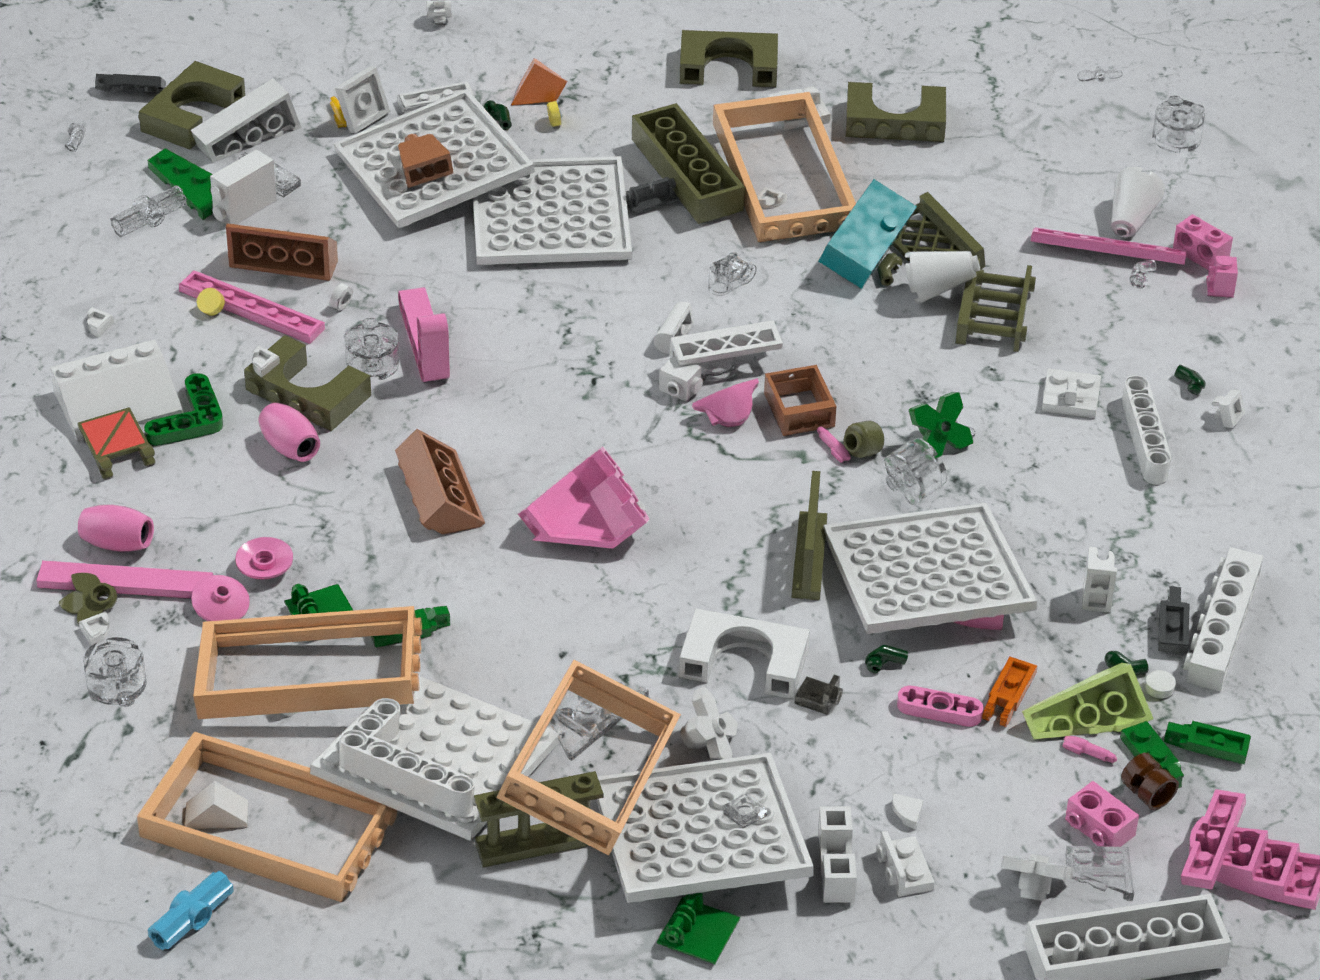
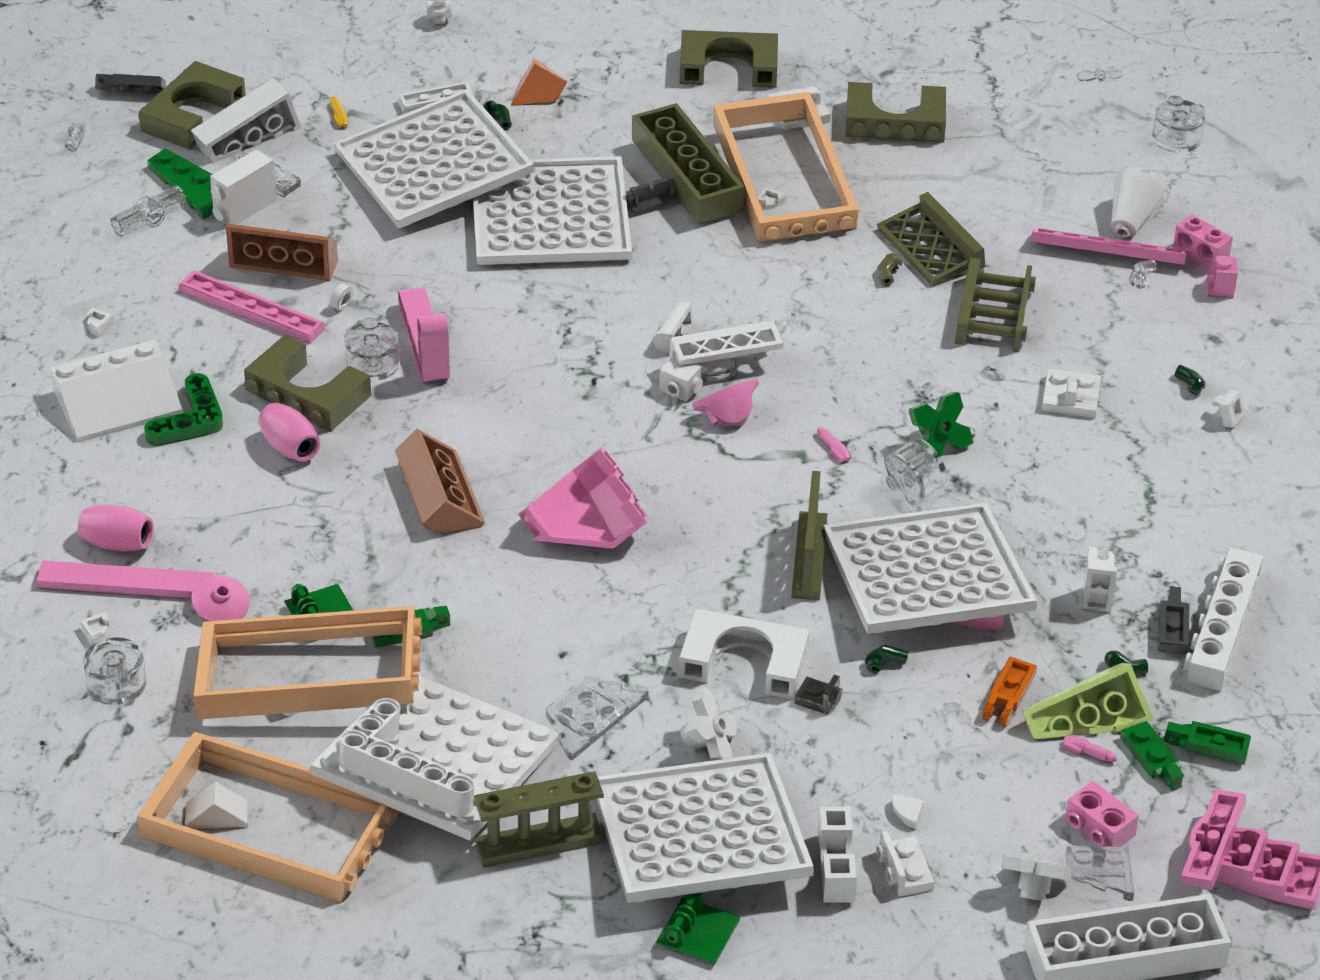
olive plate [59,573,117,624] -> none
flag [77,407,155,479] -> none
medium azure piece [147,871,234,951] -> none
light yellow tile [197,288,225,316] -> none
bright pink dish [235,537,293,580] -> none
white tile [252,346,280,377] -> none
white hinge [335,66,390,134] -> none
nougat torso [398,134,454,188] -> none
light nougat door [496,660,681,856] -> none
light yellow tile [547,101,562,127] -> none
clear piece [708,252,757,296] -> none
clear tile [723,793,767,829] -> none
nougat window [764,365,837,436] -> none
teal brick [818,179,917,289] -> none
olive head [843,421,885,458] -> none
bright pink beam [897,685,983,727] -> none
white cone [905,251,980,304] -> none
reddish brown wheel [1121,753,1179,810] -> none
white beam [1122,375,1171,485] -> none
white tile [1145,670,1176,699] -> none

